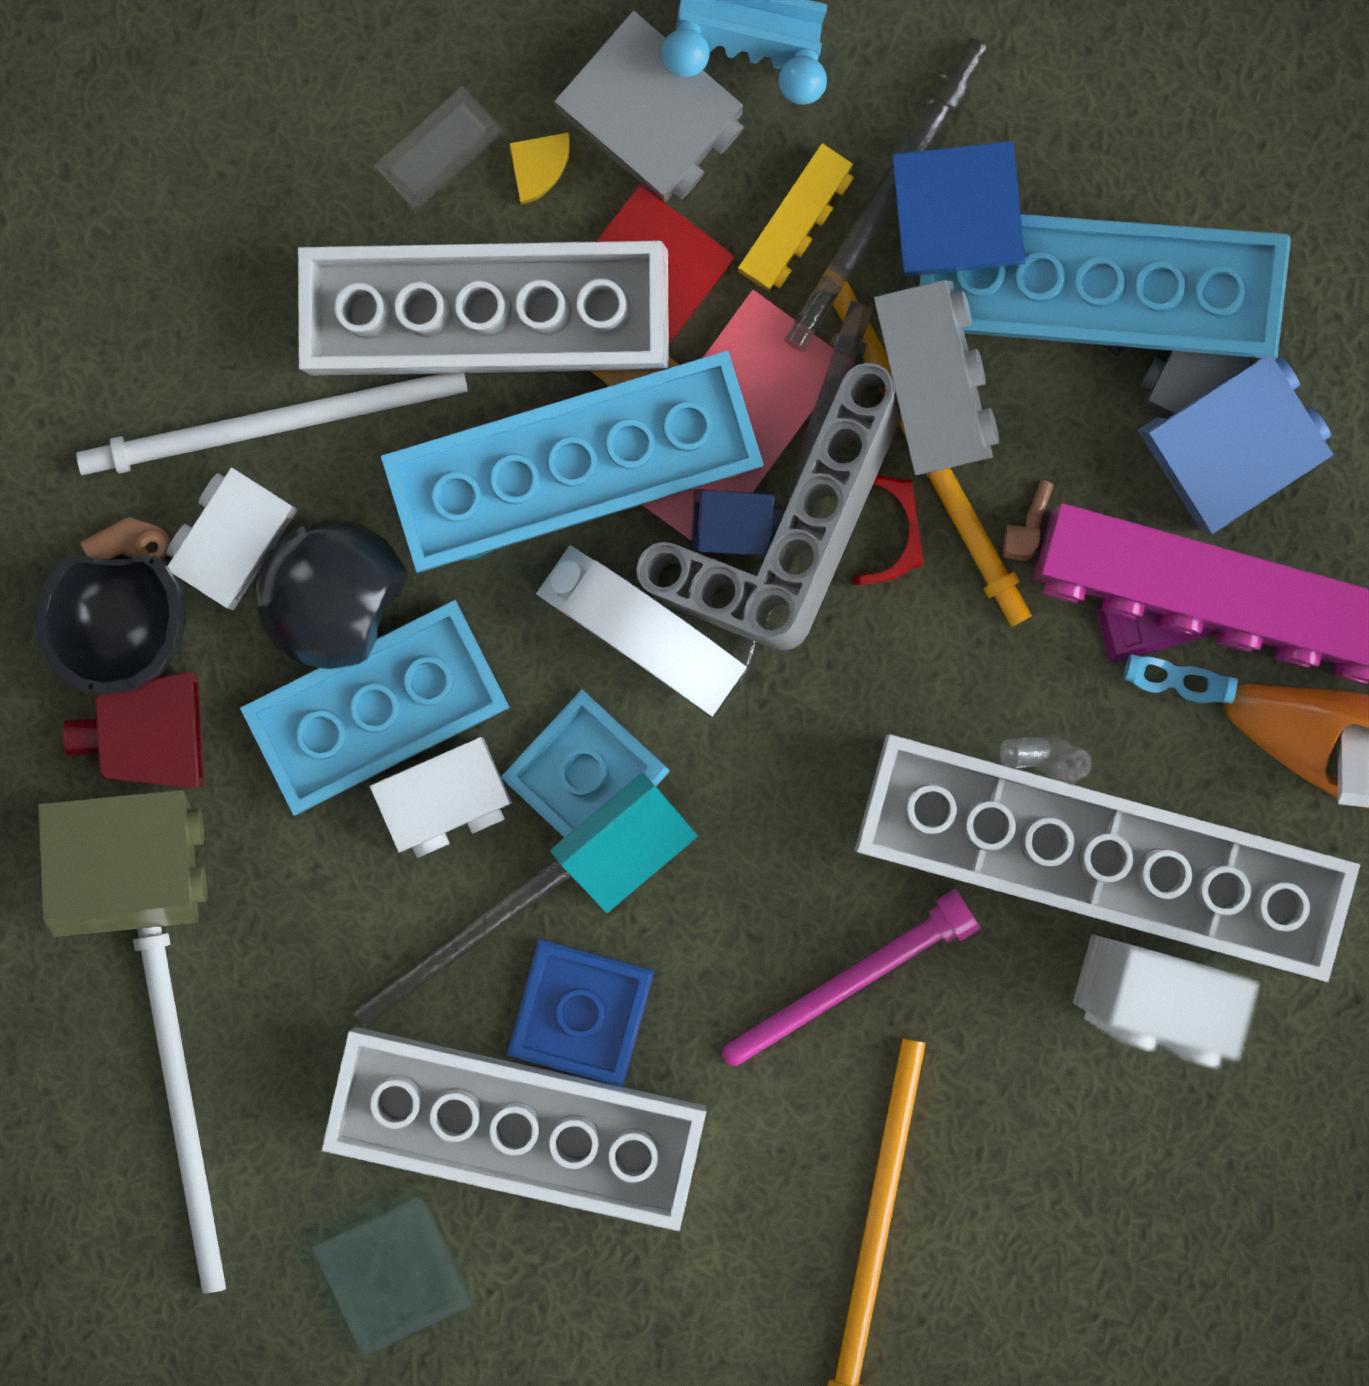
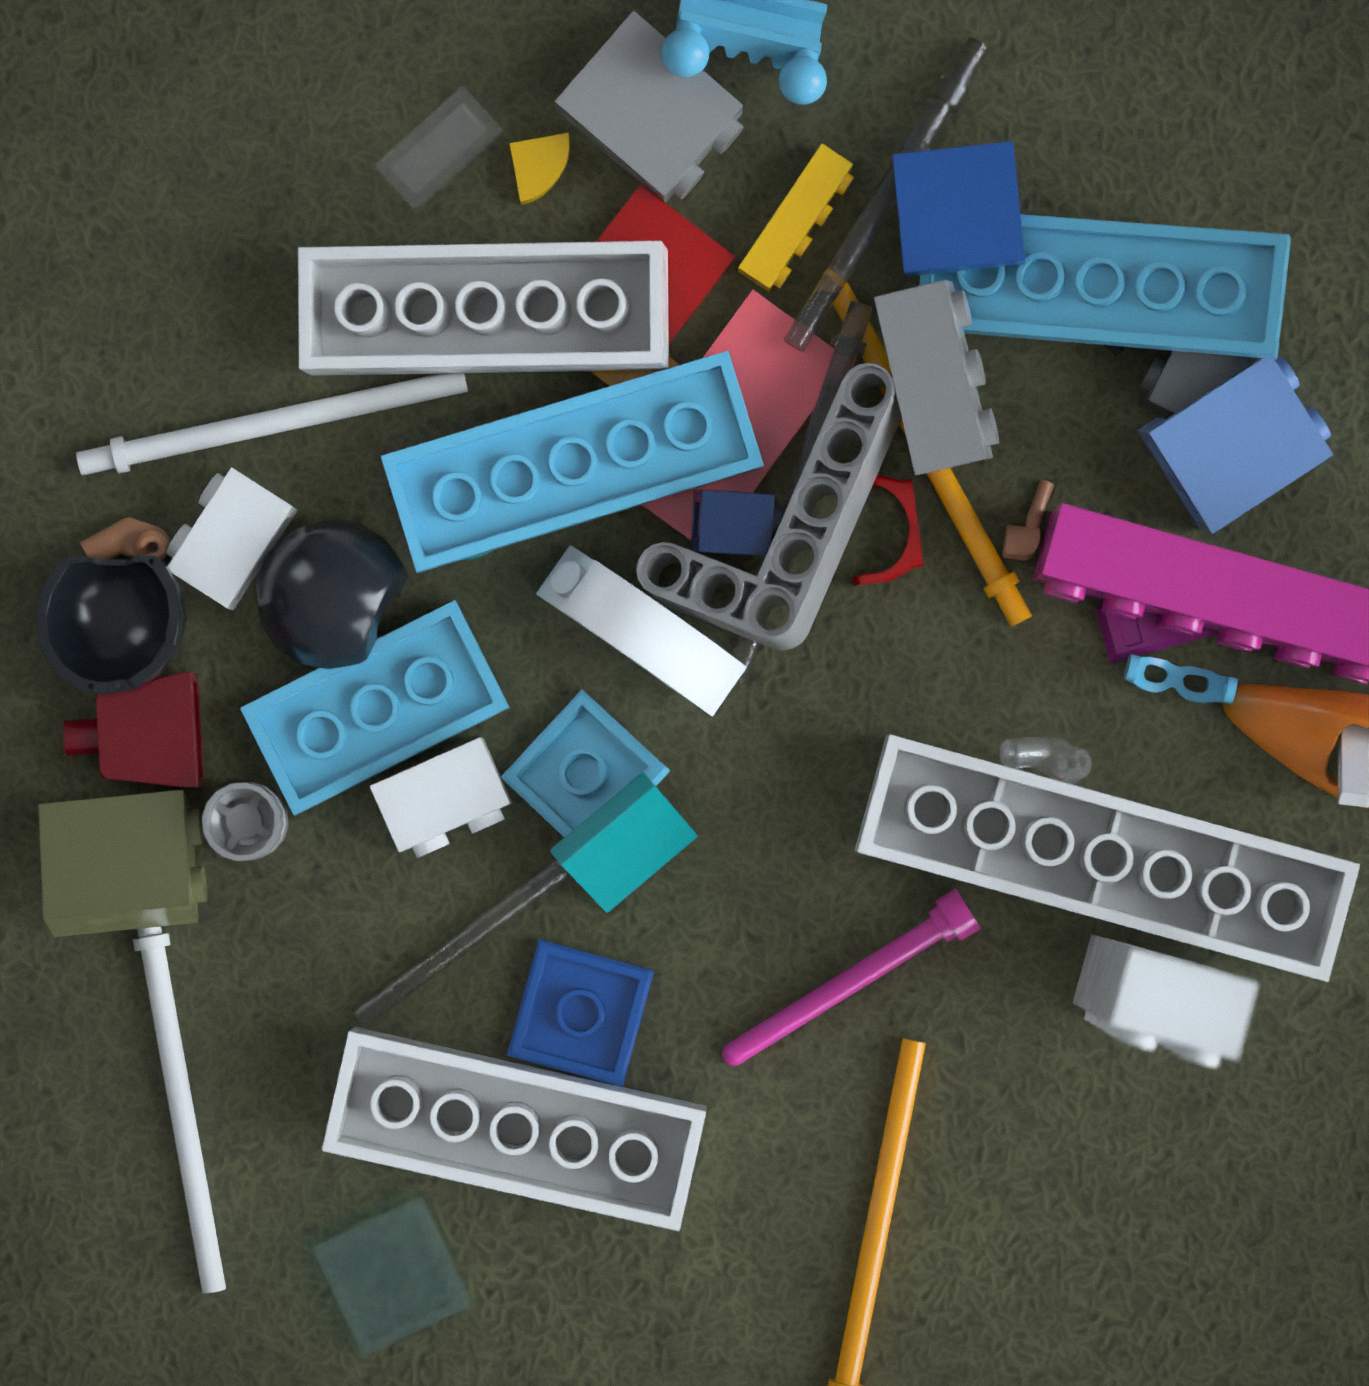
none -> light grey wheel [202,782,289,861]

